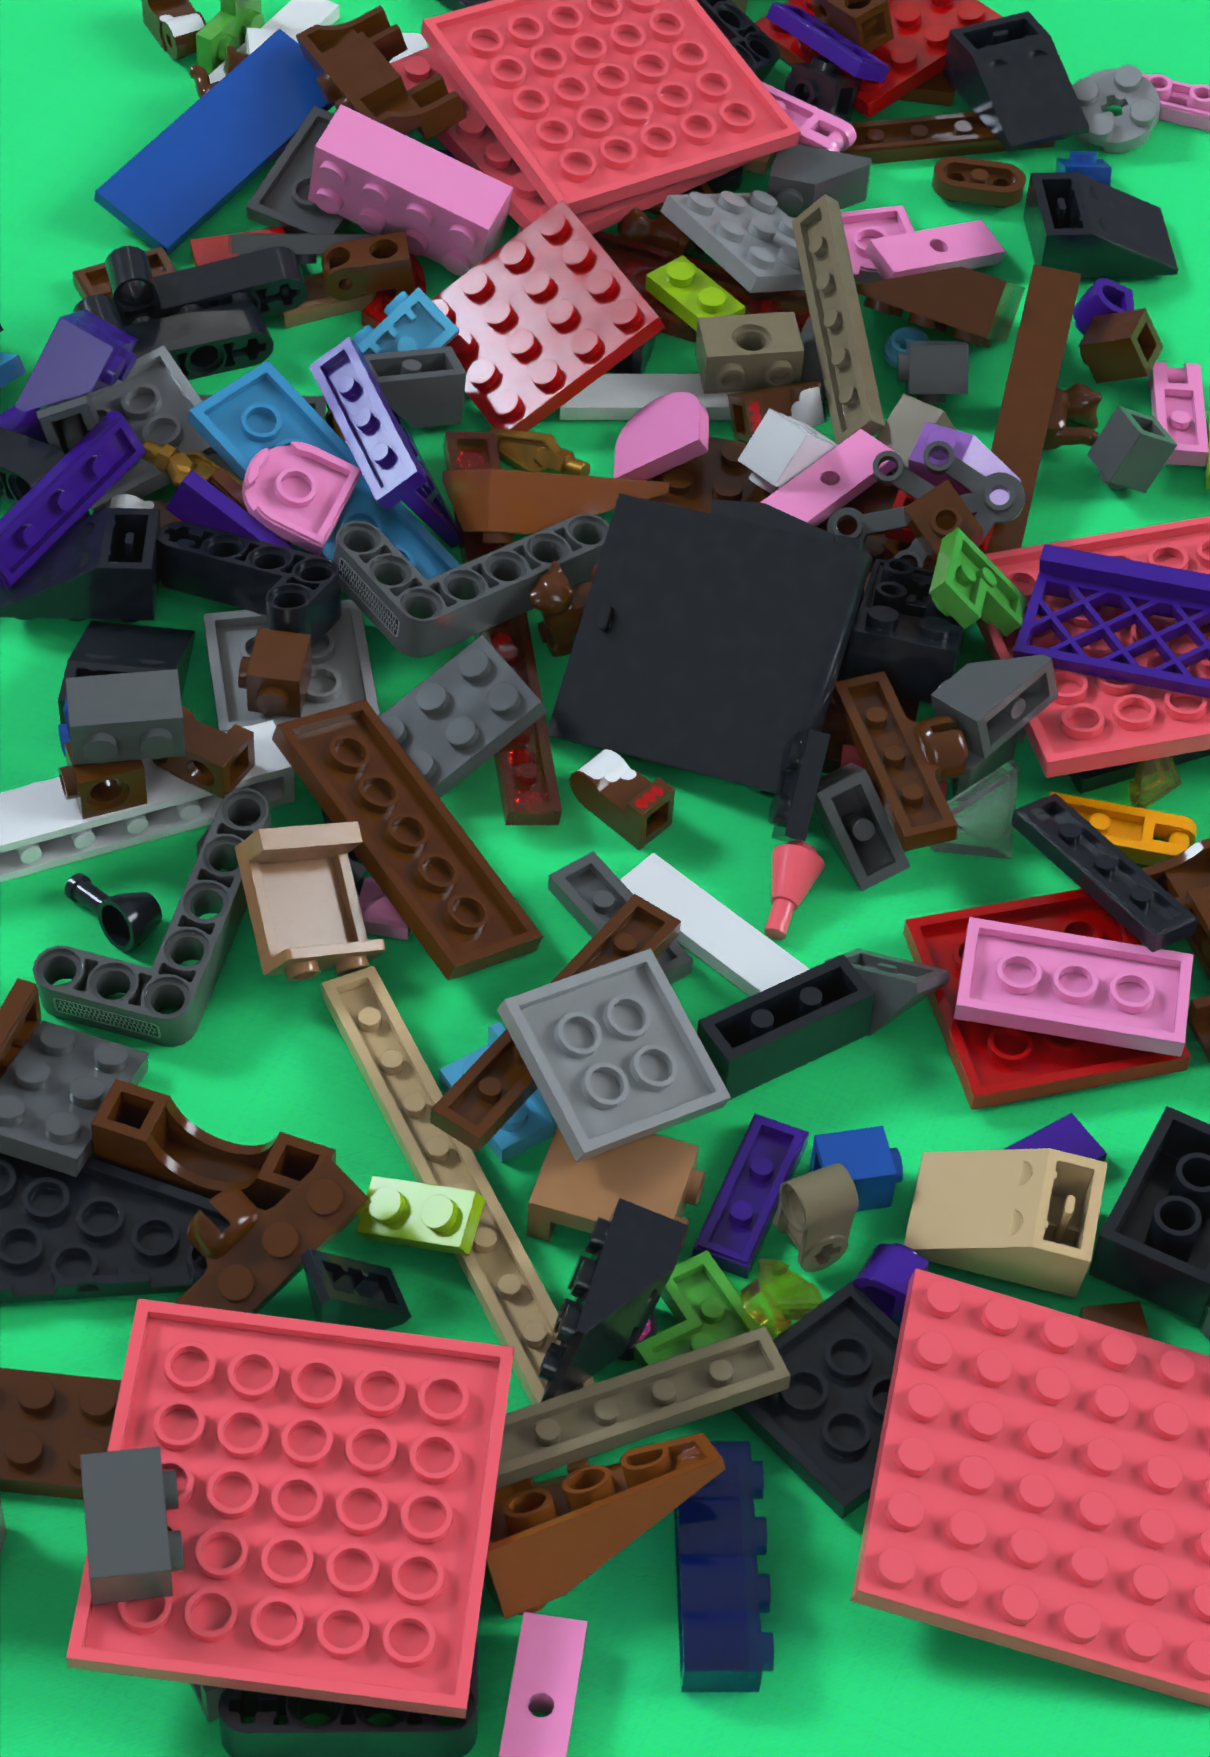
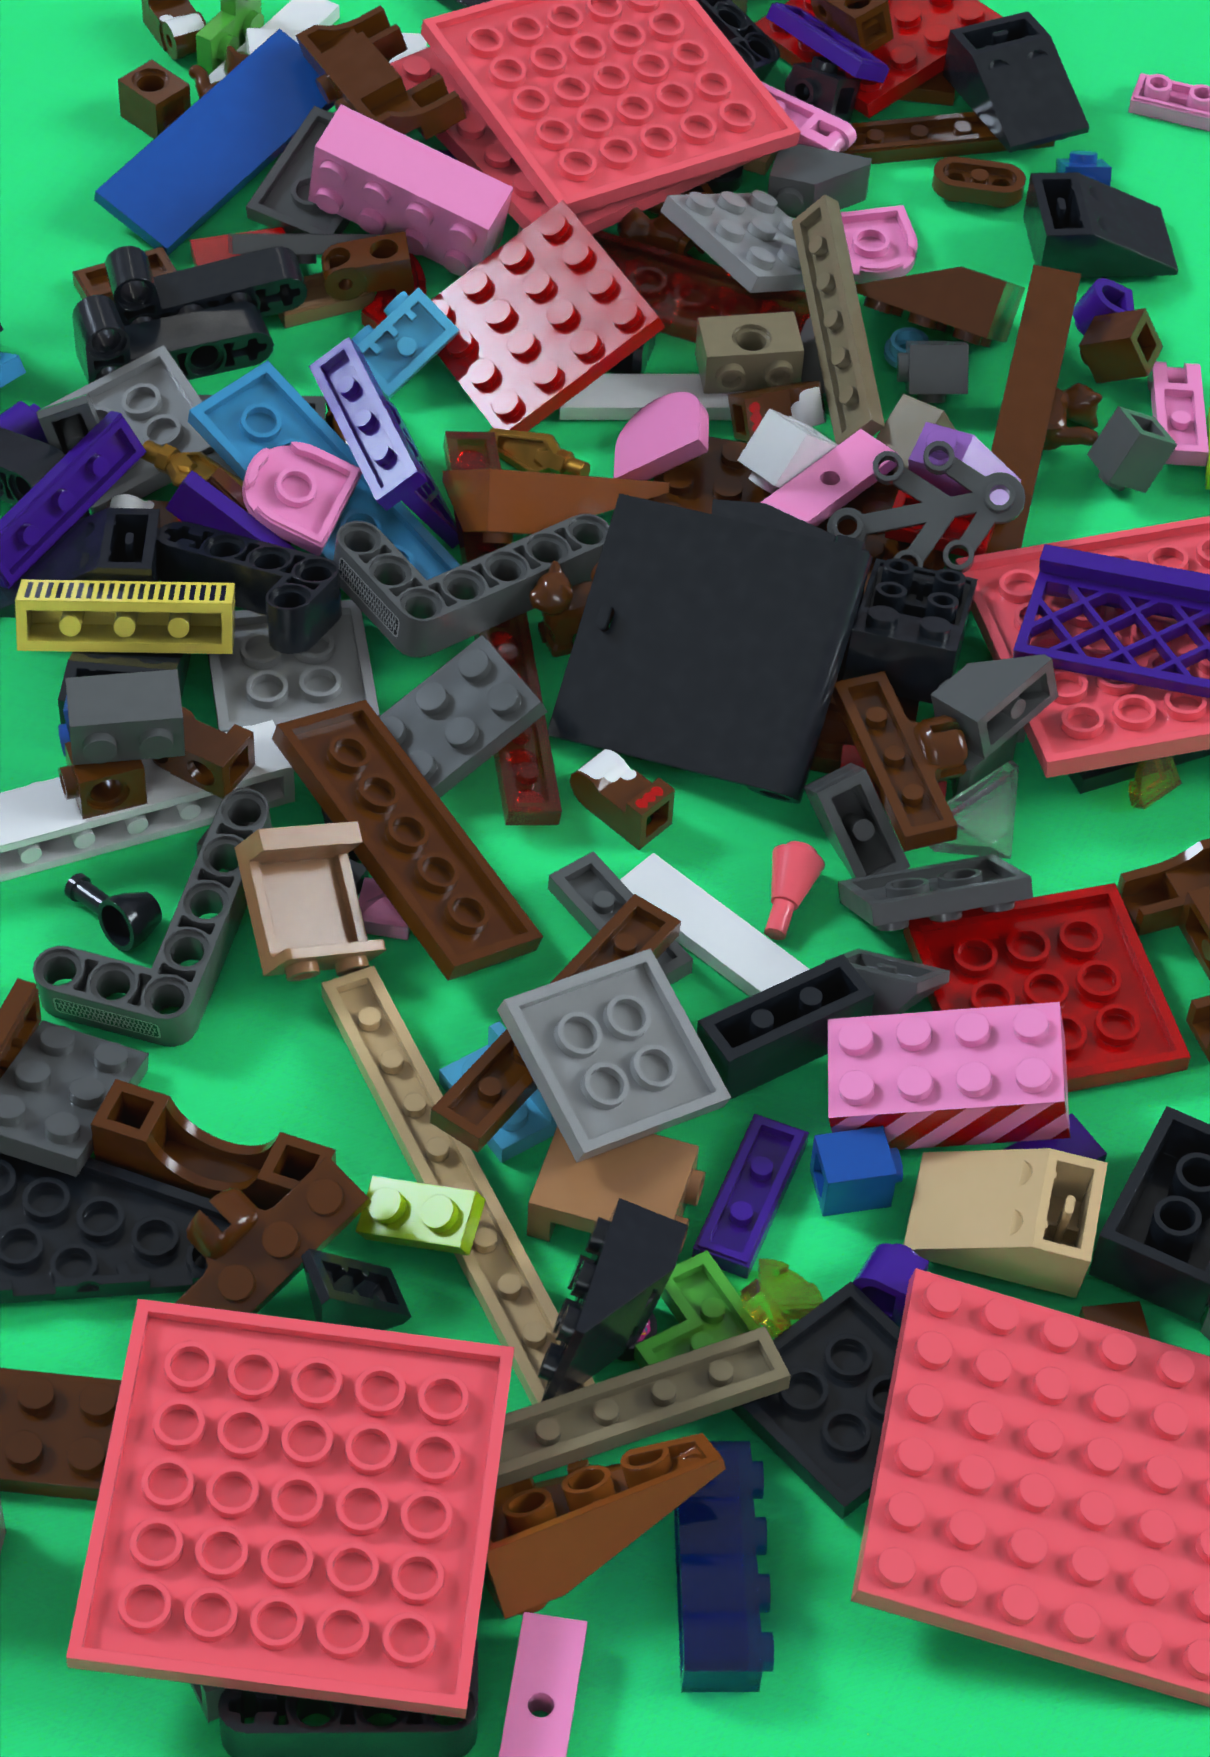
dark purple slope [15,309,138,412] -> none
dark grey brick [80,1446,184,1605] -> none
reddish brown brick [238,628,312,718] -> none
dark grey slope [363,346,467,429] -> none
lime plate [645,255,746,332] -> none
black plate [768,729,831,842] -> none
dark tan piece [773,1163,859,1272] -> none
bright pink tile [864,220,1006,279] -> none
reddish brown brick [904,479,983,565] -> none
bright green plate [929,527,1027,637] -> none
bright pink plate [954,917,1193,1057] -> none
black tile [1011,793,1199,952] -> none
light orange plate [1049,791,1197,866] -> none
light grey plate [1073,65,1160,154] -> none
none -> light yellow brick [15,579,235,654]
none -> brick [118,60,191,139]
none -> bright pink brick [828,1002,1070,1150]
none -> dark grey plate [838,854,1033,931]

